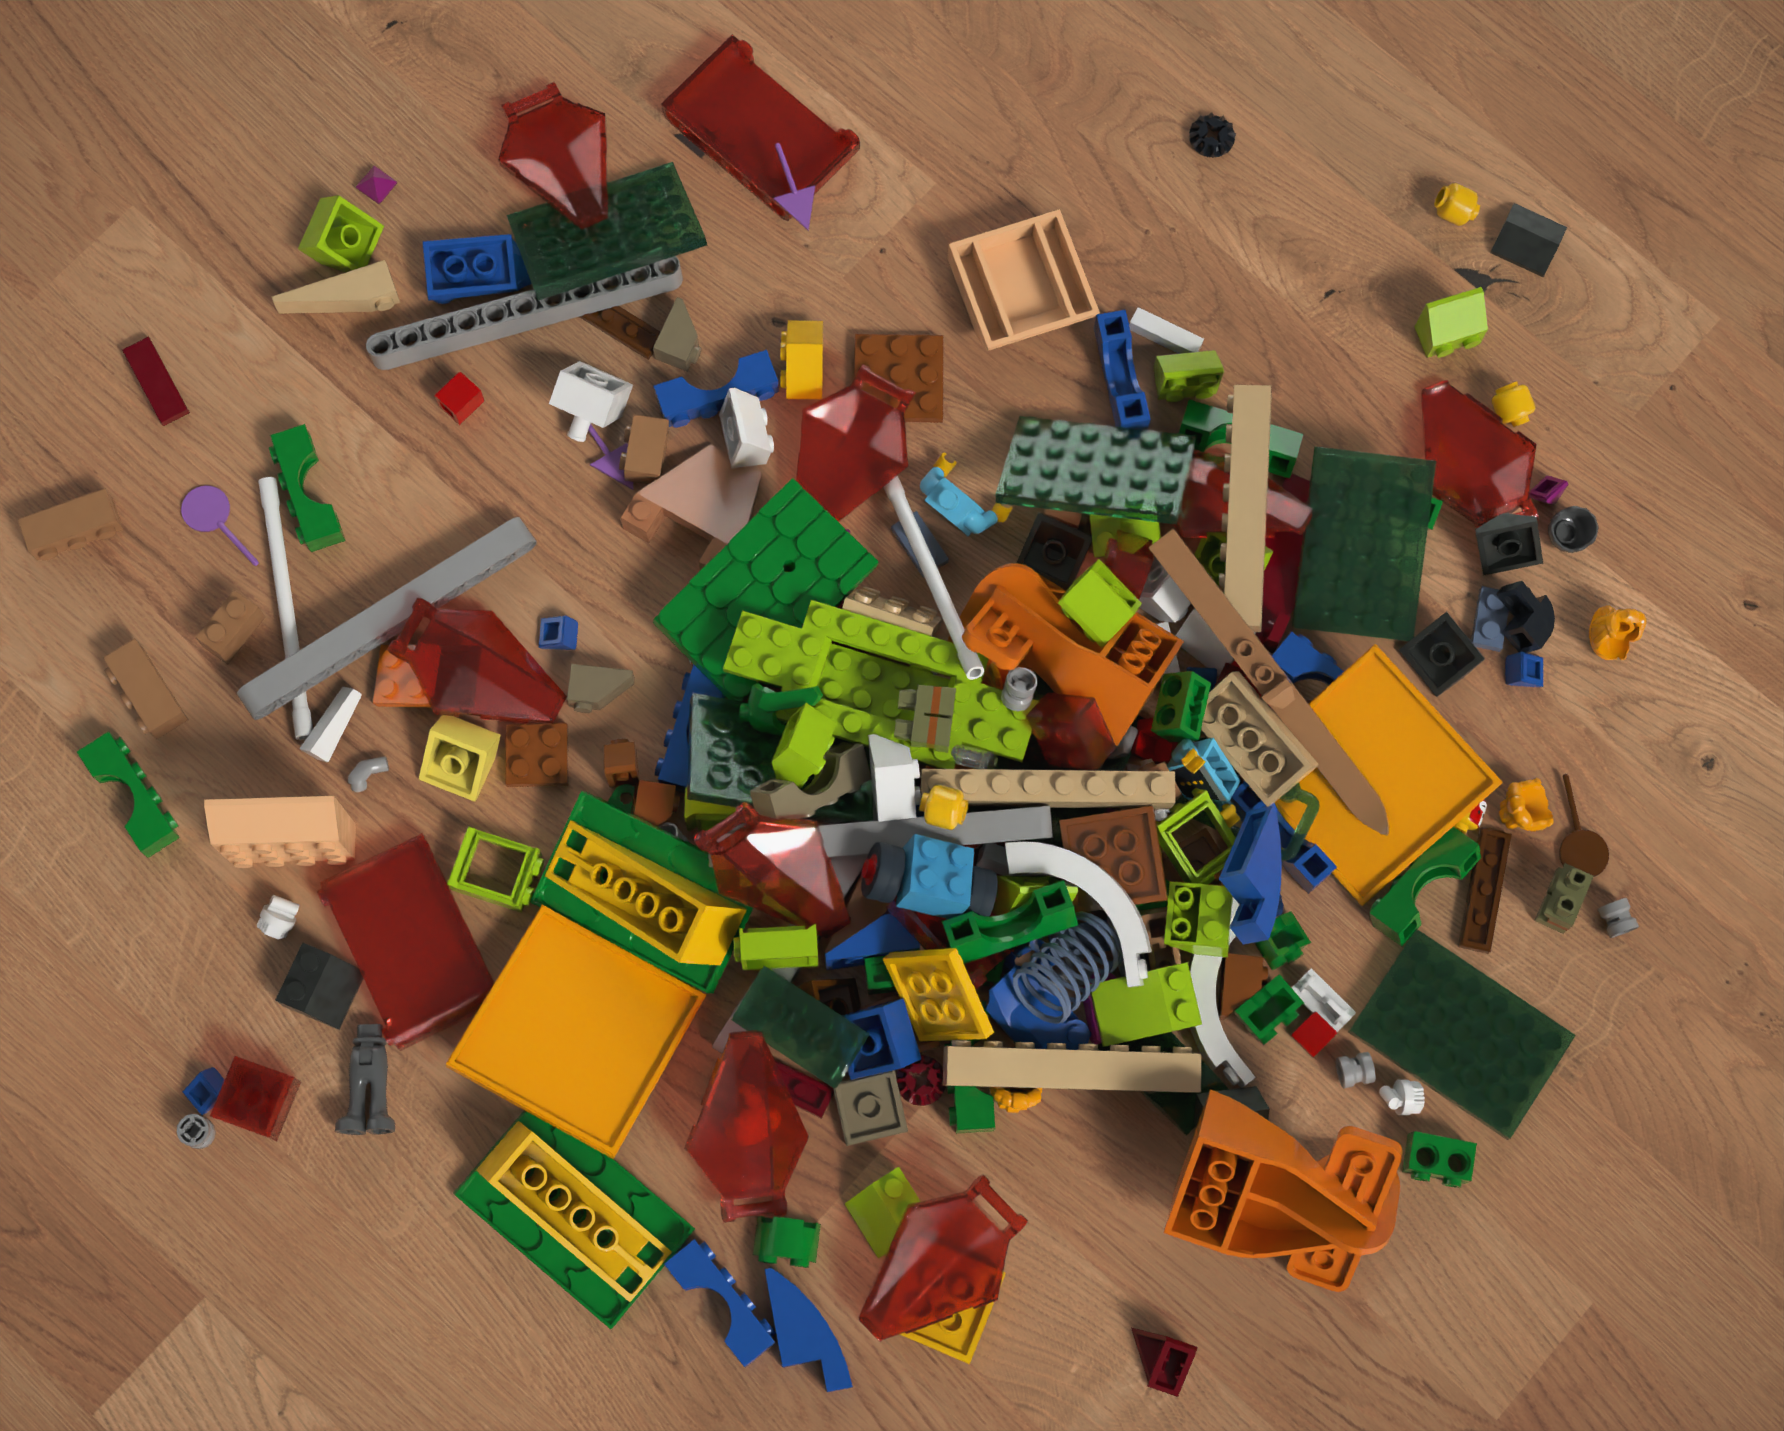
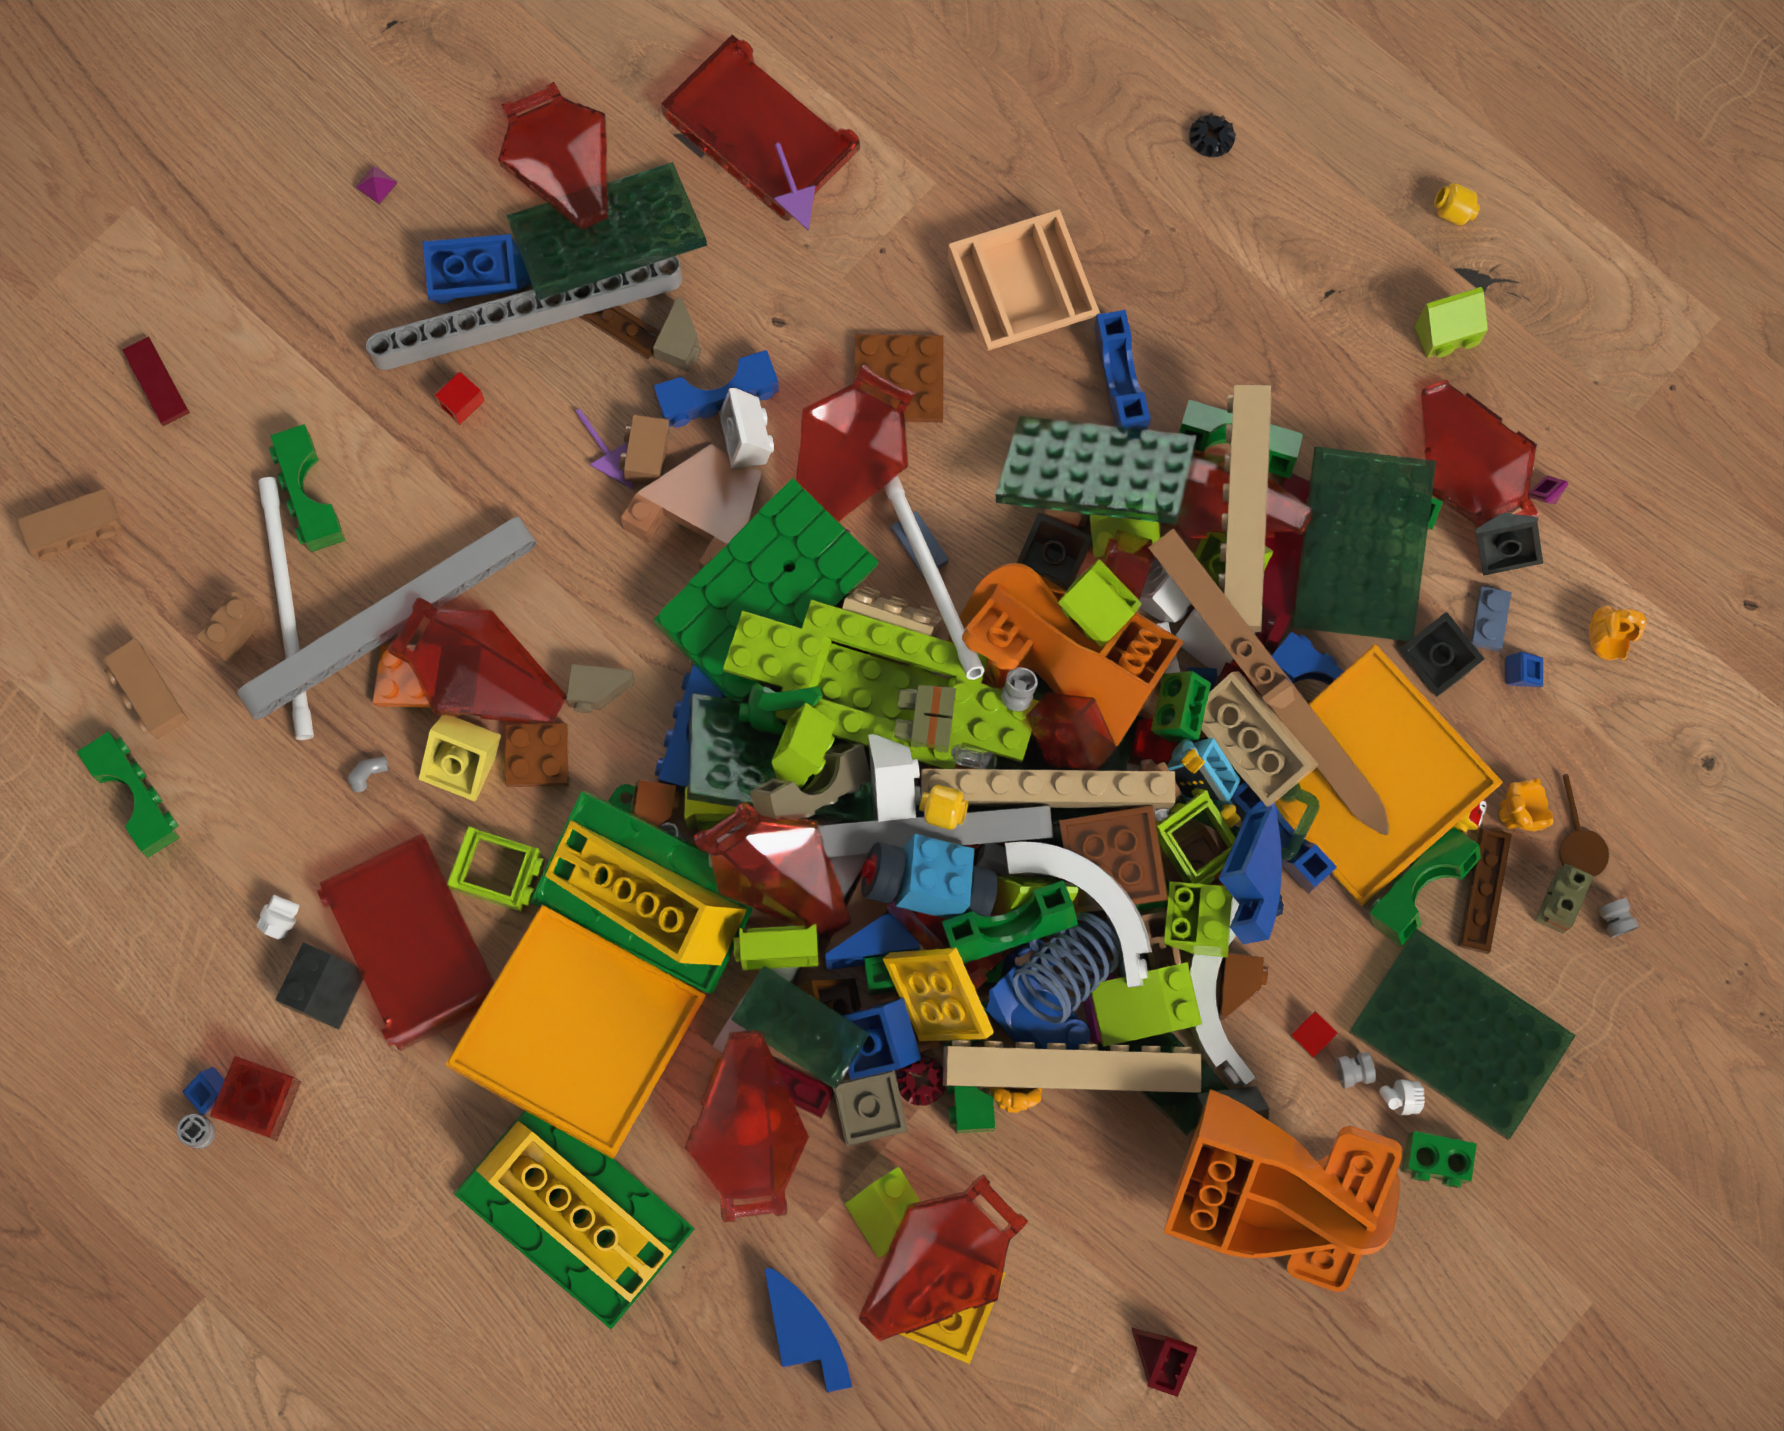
medium lavender piece [181,486,259,566] -> none
light nougat slope [204,796,356,868] -> none
tan slope [272,260,400,314] -> none
lime slope [298,195,384,273] -> none
white piece [300,687,362,762] -> none
dark grey piece [335,1024,395,1135] -> none
blue slope [539,615,578,650] -> none
white brick [549,361,633,442] -> none
dark orange slope [604,739,640,788] -> none
blue arch [664,1239,776,1368] -> none
green cylinder [753,1216,821,1268] -> none
yellow brick [780,320,823,399] -> none
medium azure torso [920,453,1013,537] -> none
light grey arm [1100,726,1138,760] -> none
white piece [1129,307,1204,354] -> none
lime slope [1153,350,1224,402] -> none
green cylinder [1233,974,1304,1046] -> none
green cylinder [1254,911,1311,971] -> none
white hinge [1292,968,1356,1032] -> none
pearl dark grey slope [1490,203,1567,277] -> none
yellow head [1491,381,1536,427] -> none
black brick [1496,581,1555,653] -> none
dark grey hair [1548,506,1599,553] -> none

